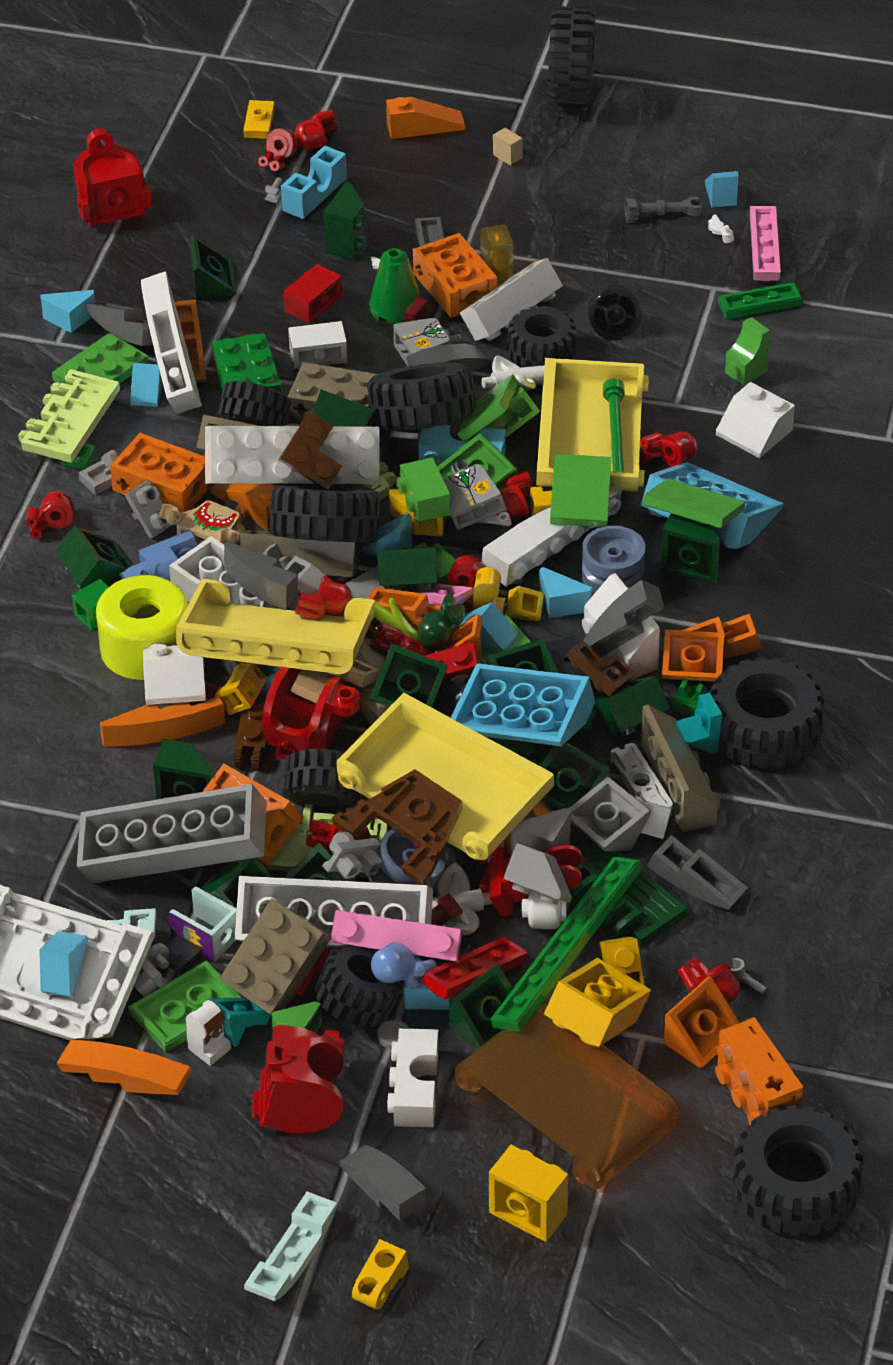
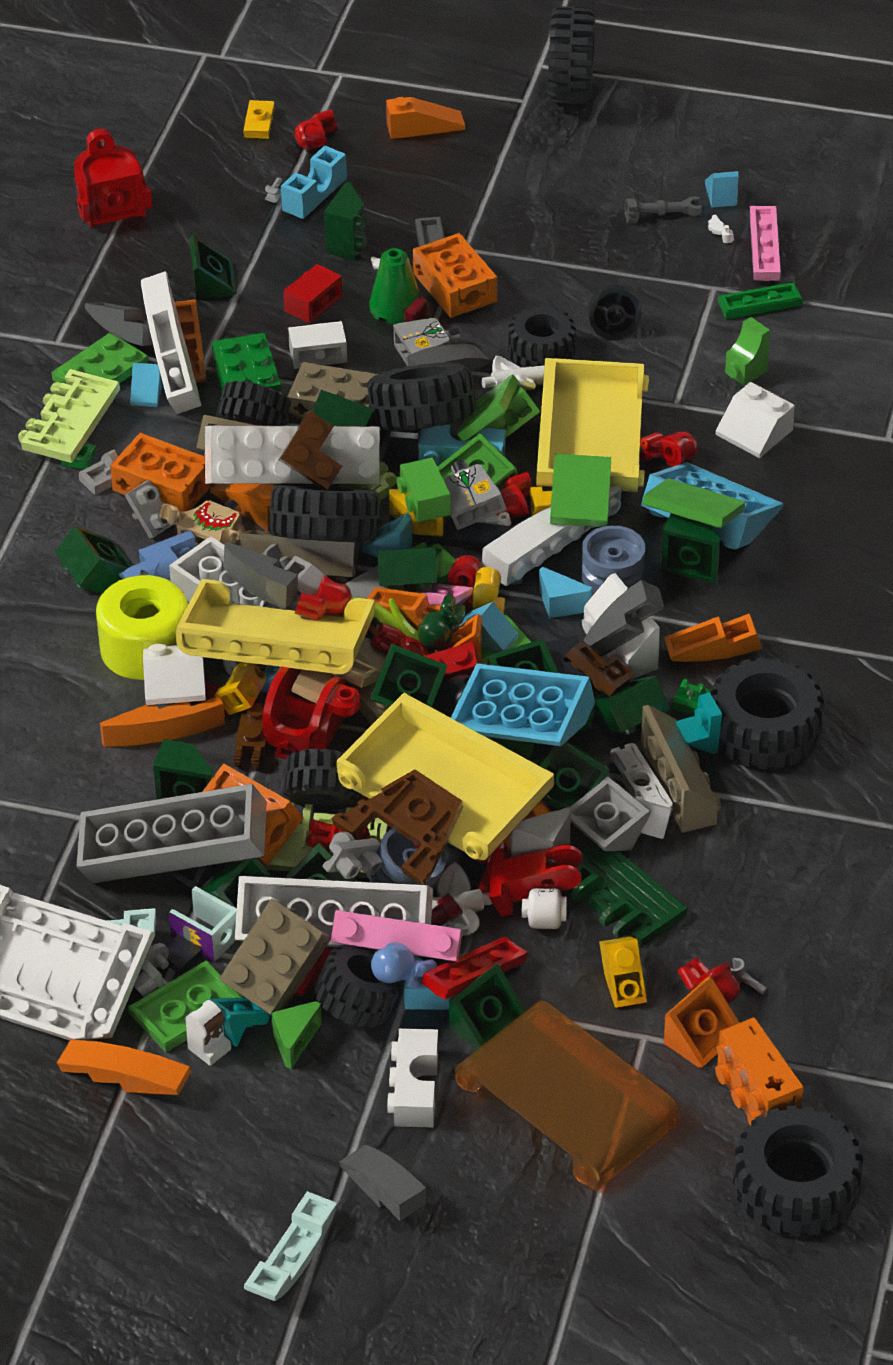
red piece [26,491,74,539] -> none
medium azure slope [39,931,89,997] -> none
medium azure slope [41,290,95,333] -> none
green brick [72,579,109,631] -> none
red animal [252,1025,345,1134] -> none
red piece [258,128,298,171] -> none
yellow leg [352,1239,409,1310] -> none
light grey piece [378,1020,409,1049] -> none
white brick [460,258,563,341] -> none
clear yellow brick [480,224,513,287] -> none
yellow brick [489,1144,568,1242] -> none
green tile [490,857,643,1032] -> none
tan piece [493,128,523,165] -> none
light grey slope [503,843,572,905] -> none
yellow slope [506,586,544,621] -> none
yellow brick [544,958,651,1047] -> none
green piece [603,378,625,473] -> none
dark grey slope [647,835,748,910] -> none
orange slope [662,630,724,682] -> none

